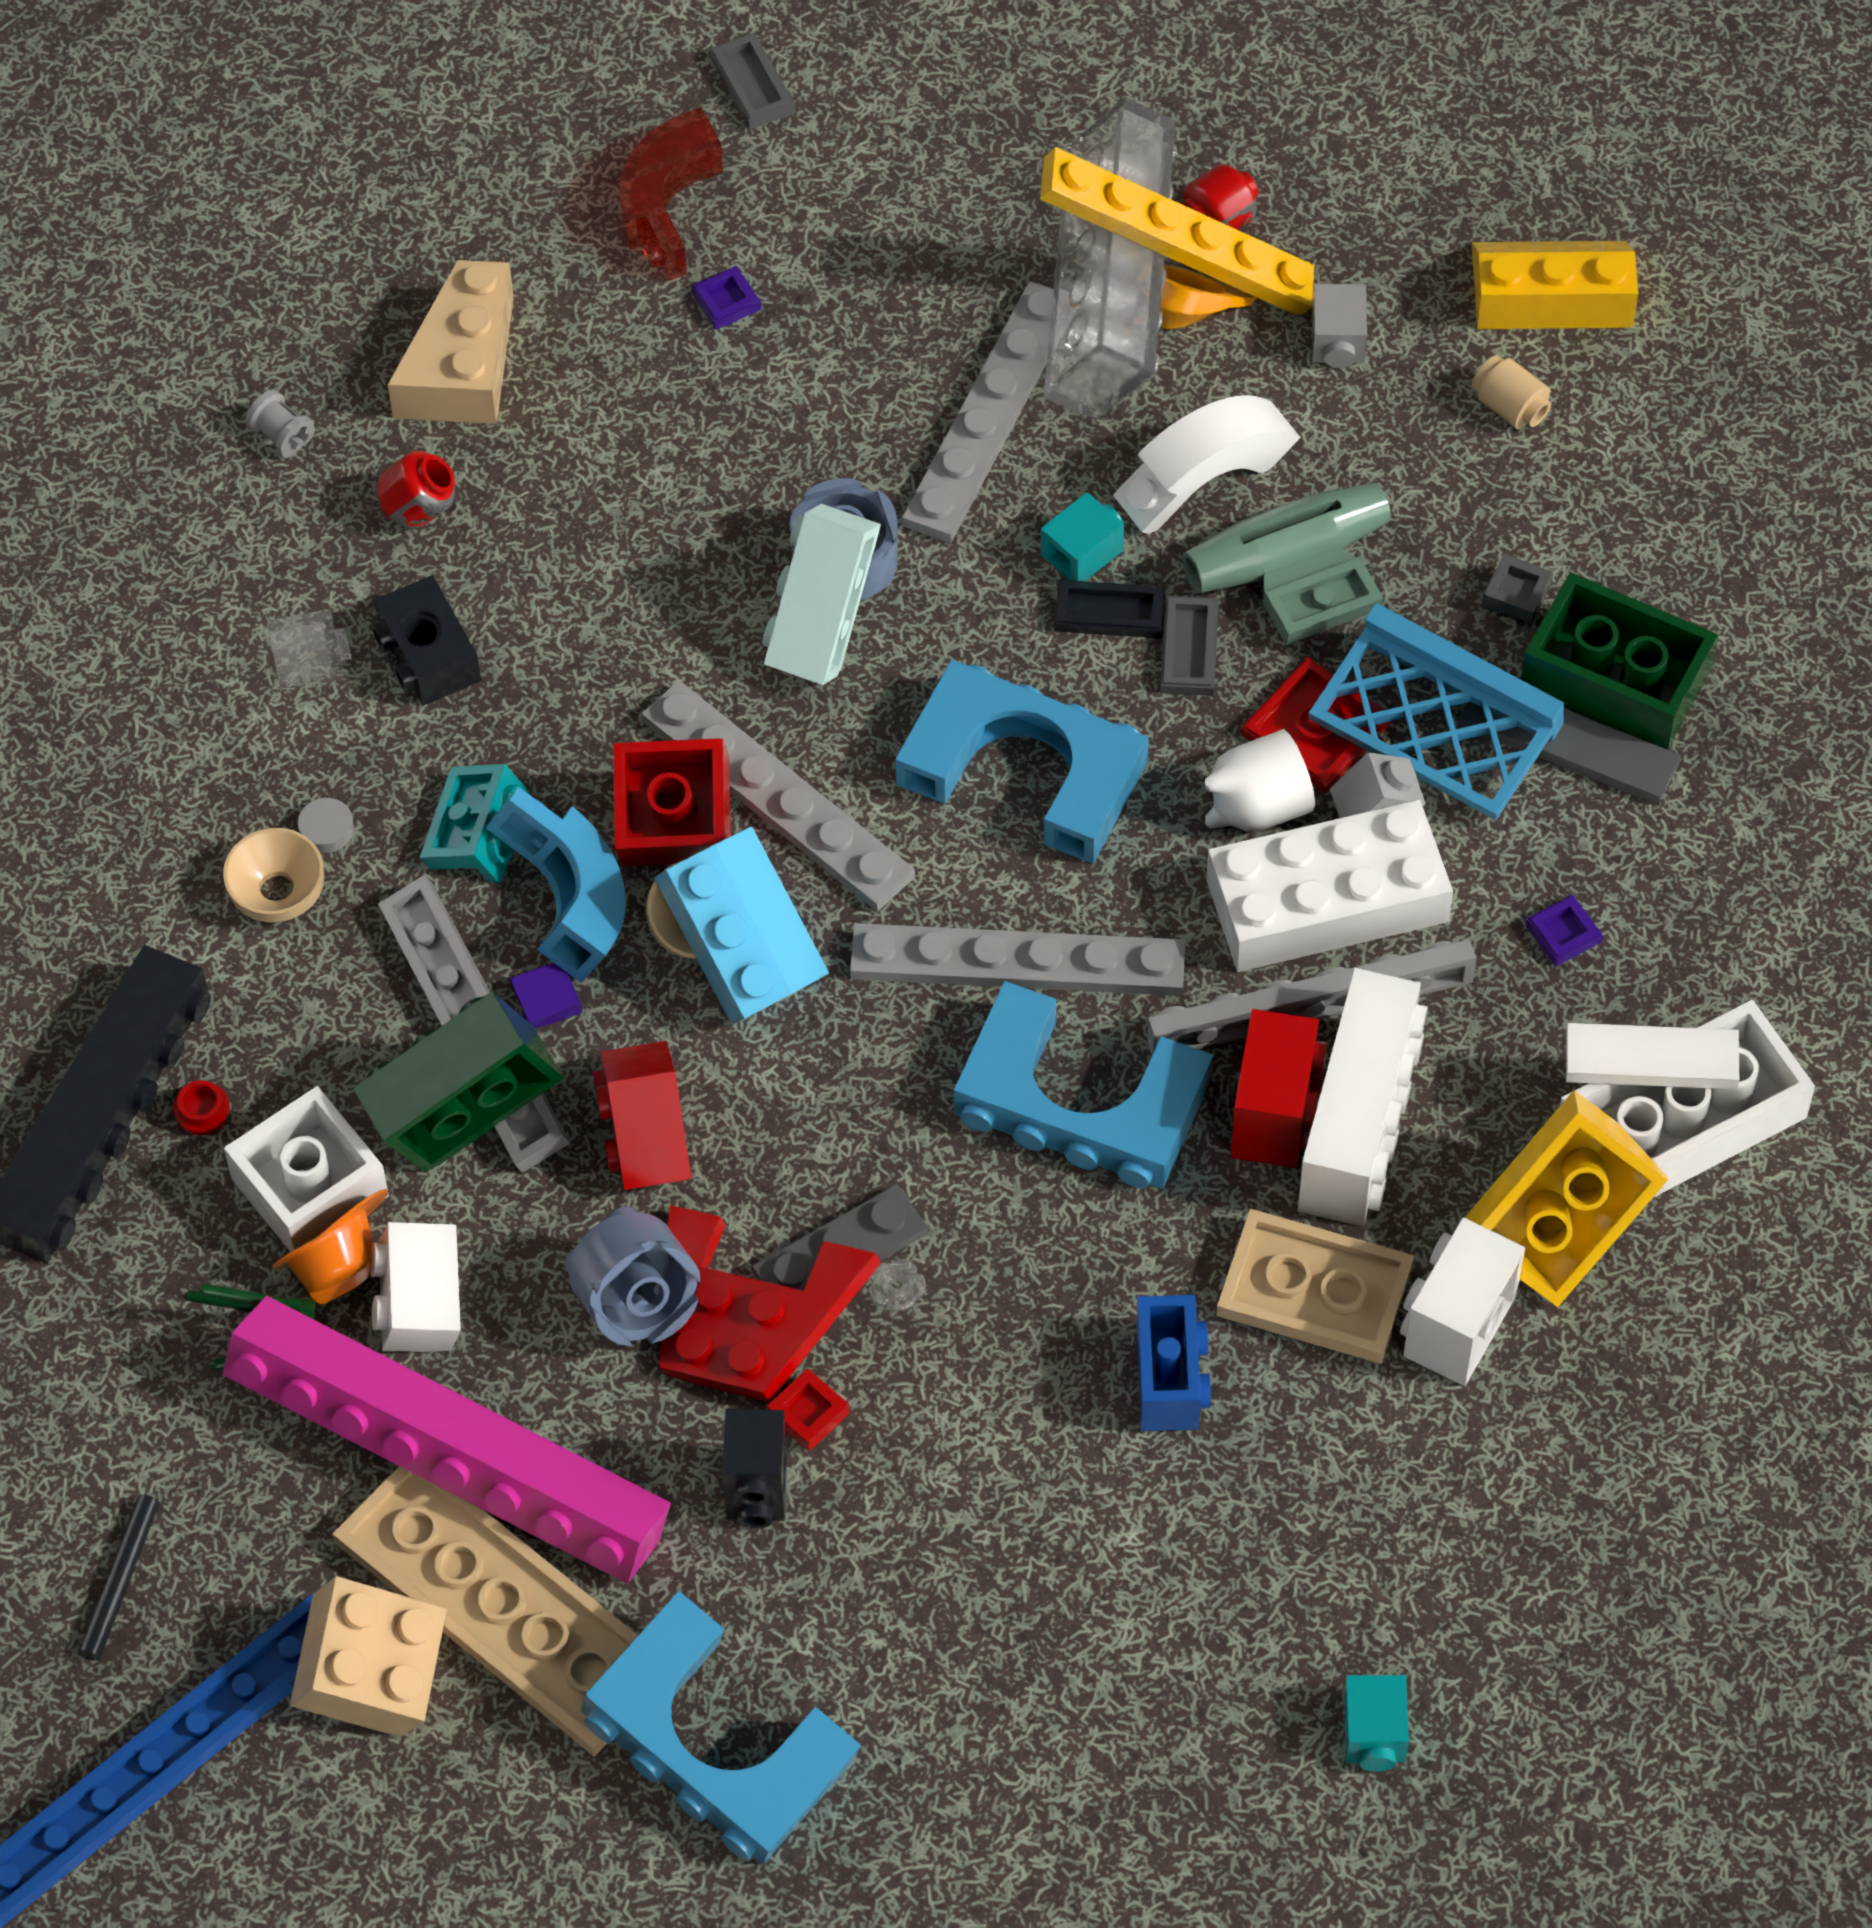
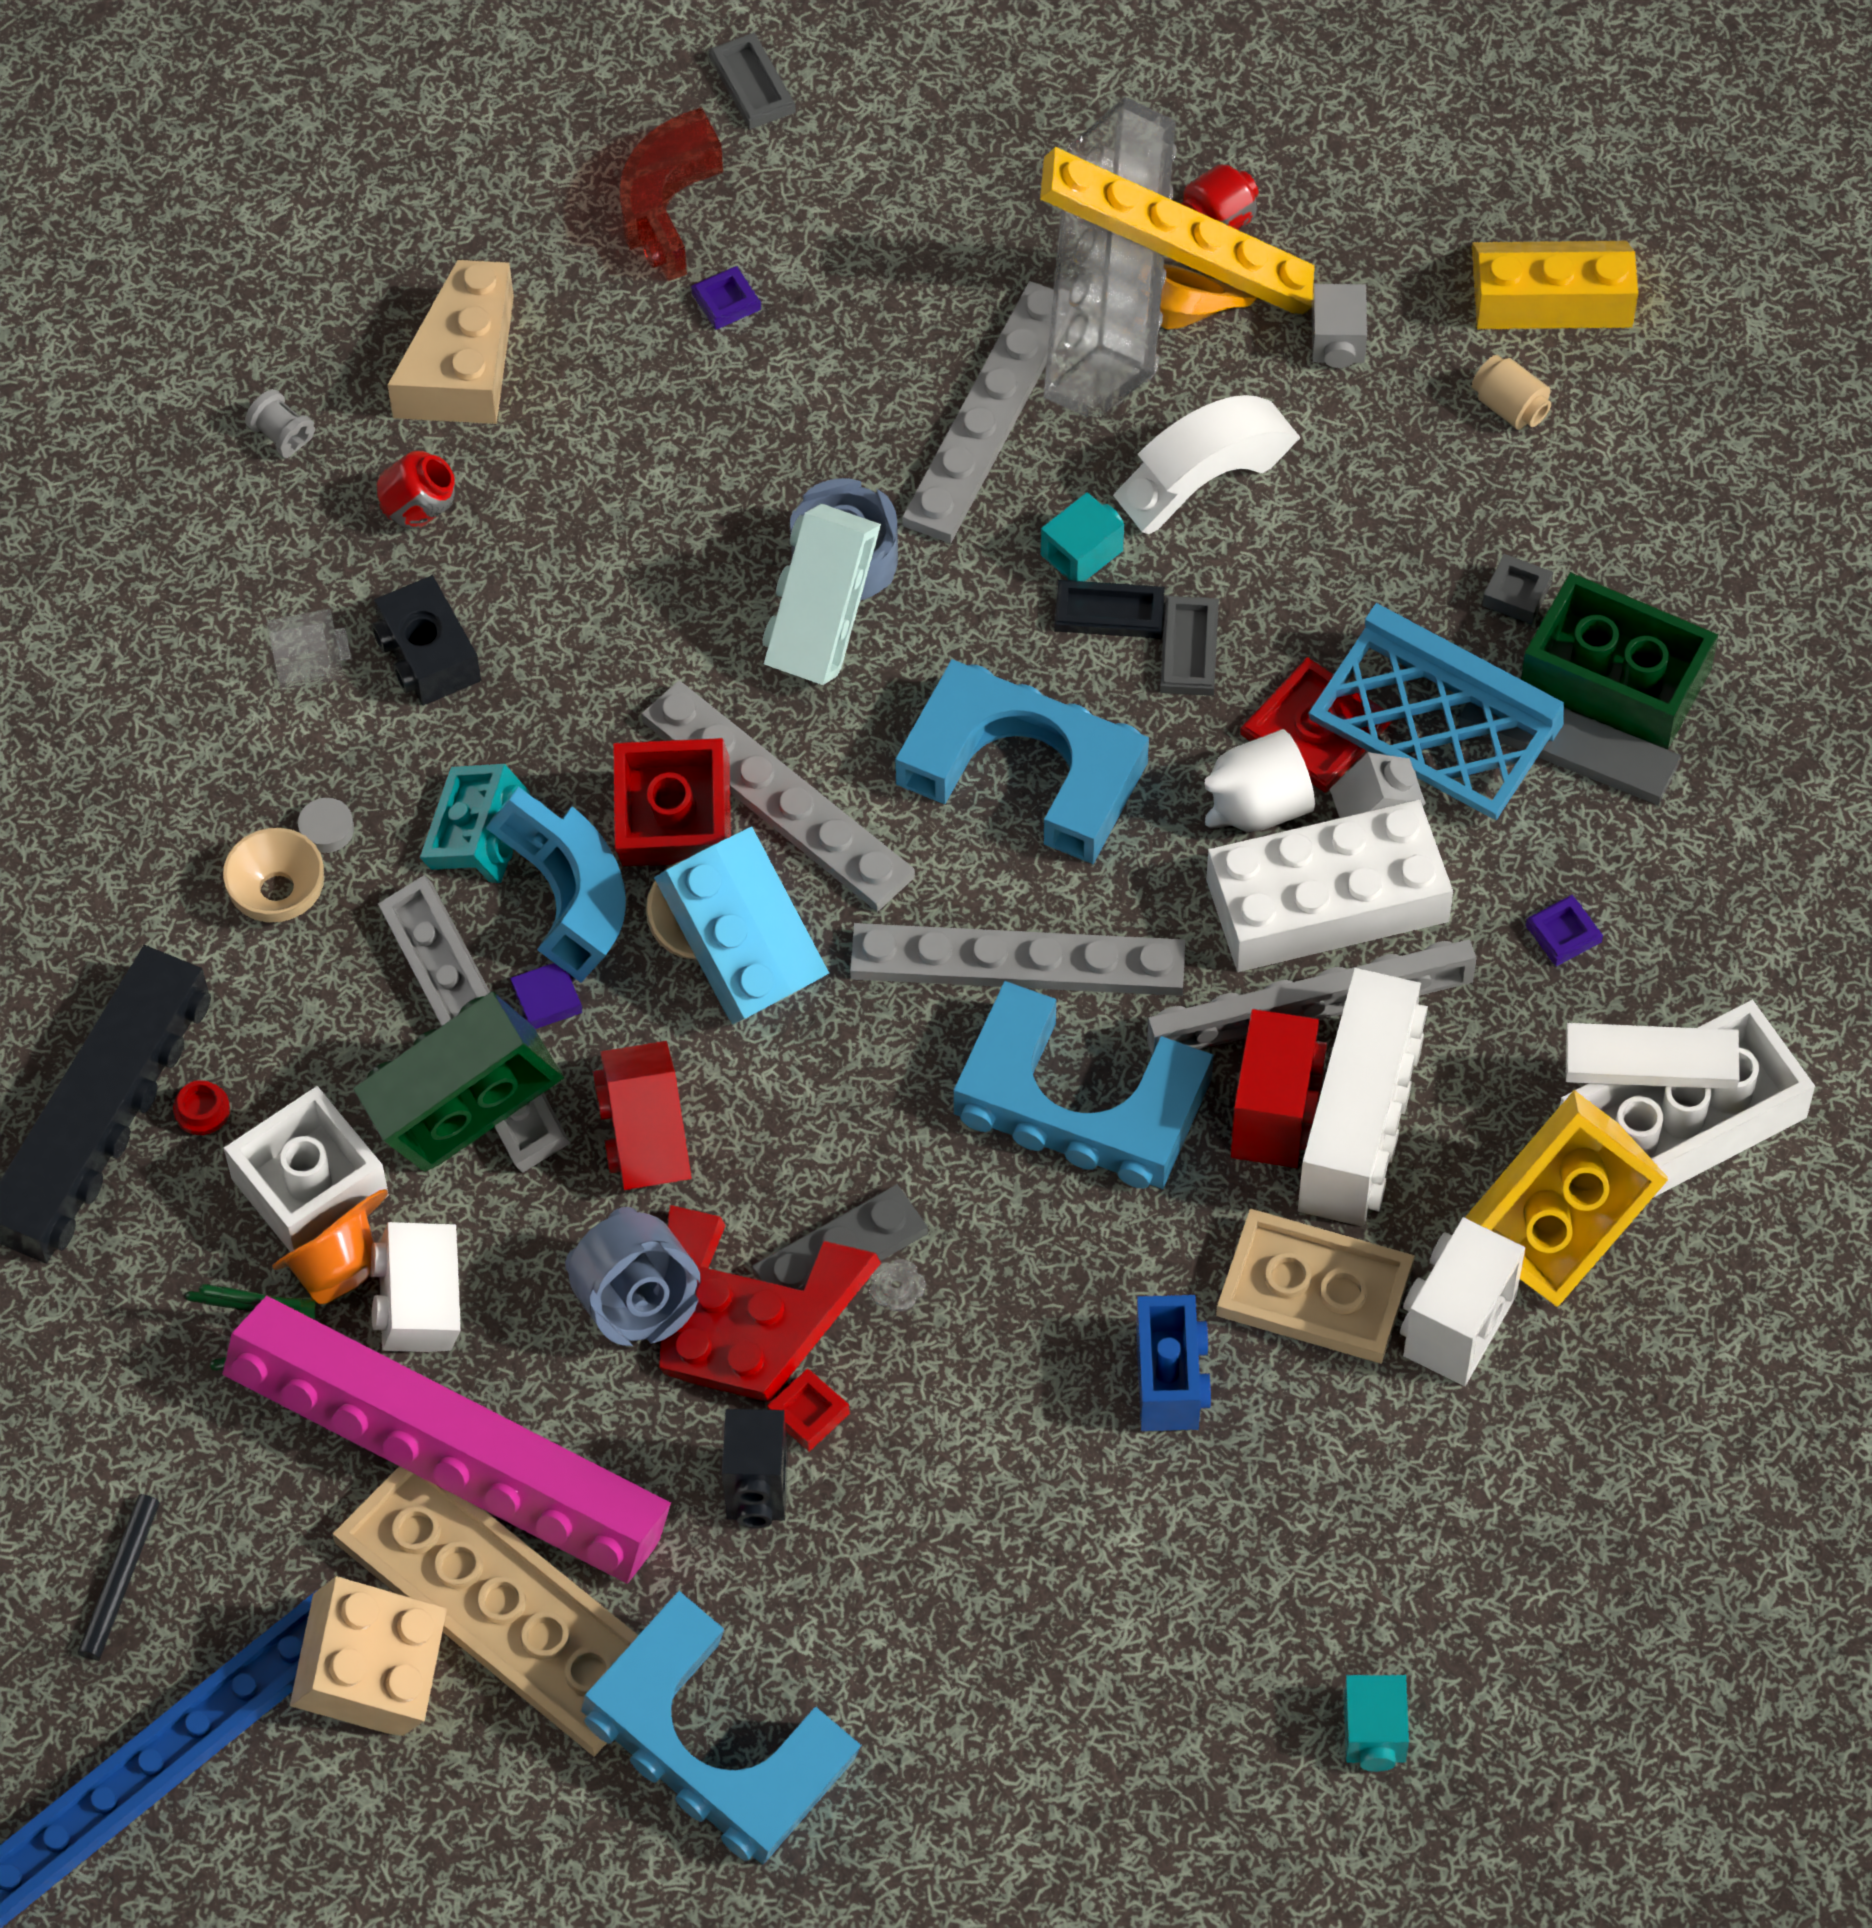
sand green plate [1182,483,1391,645] -> none

